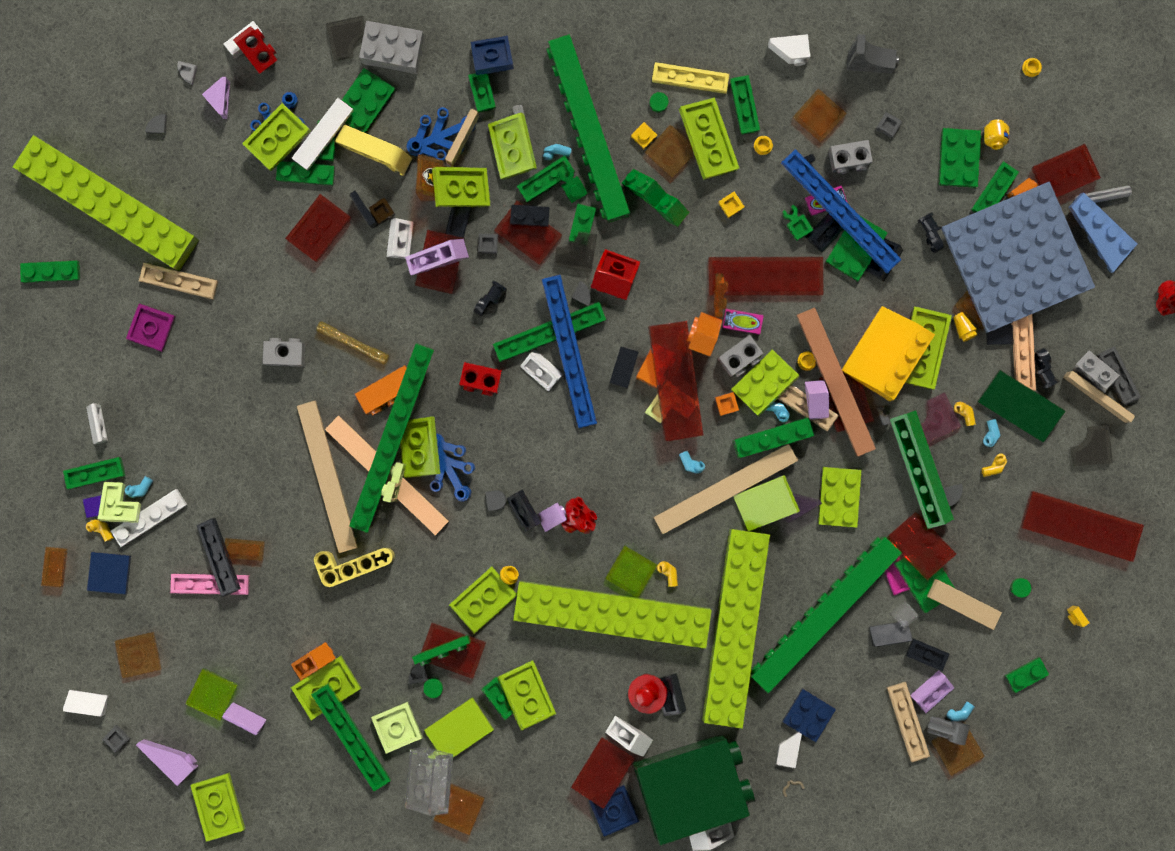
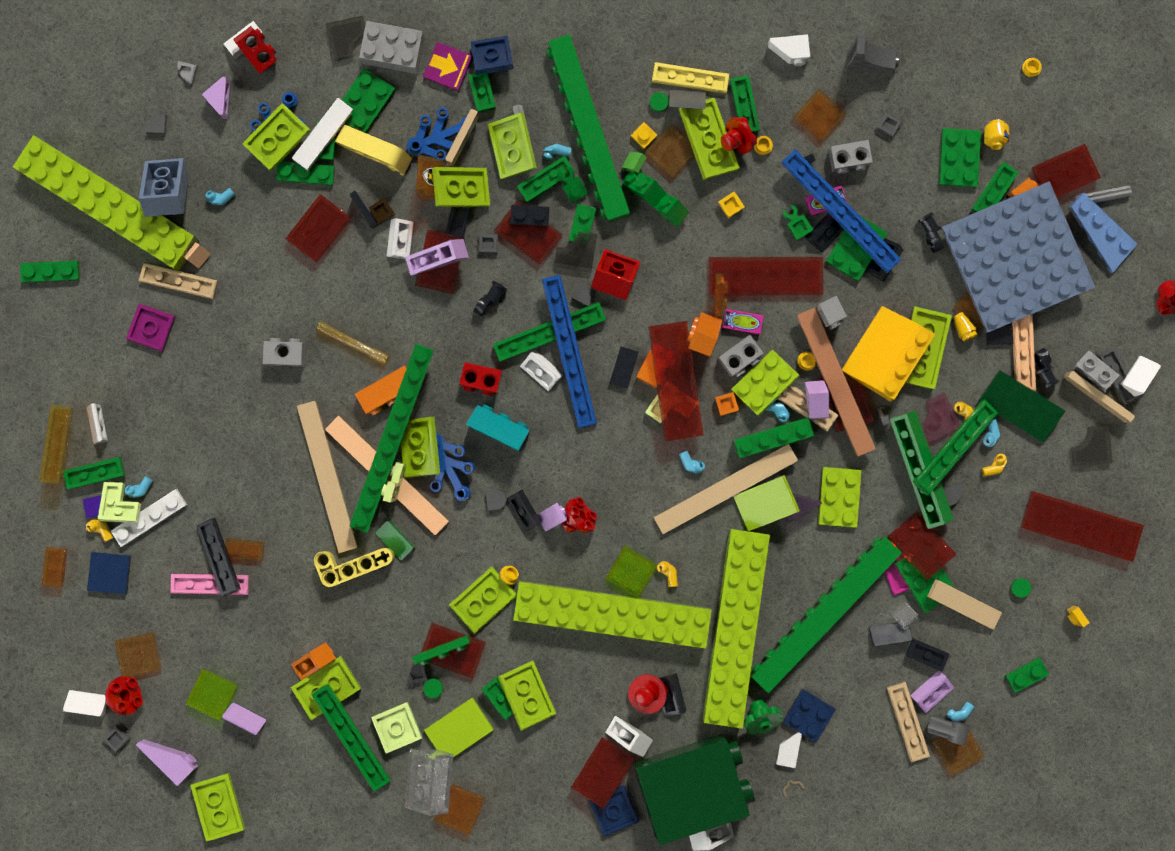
none -> clear yellow brick [39,405,73,484]
none -> red plate [105,676,143,716]
none -> sand blue brick [139,158,188,217]
none -> light nougat tile [184,242,211,268]
none -> medium azure arm [205,188,235,206]
none -> green slope [375,520,416,561]
none -> magenta tile [423,42,473,92]
none -> teal slope [466,404,530,452]
none -> bright green tile [621,151,647,174]
none -> dark grey sticker [669,89,706,109]
none -> red plate [720,117,757,154]
none -> green plant [744,700,783,735]
none -> light grey brick [815,296,847,330]
none -> green tile [913,400,998,495]
none -> white slope [1121,356,1161,396]

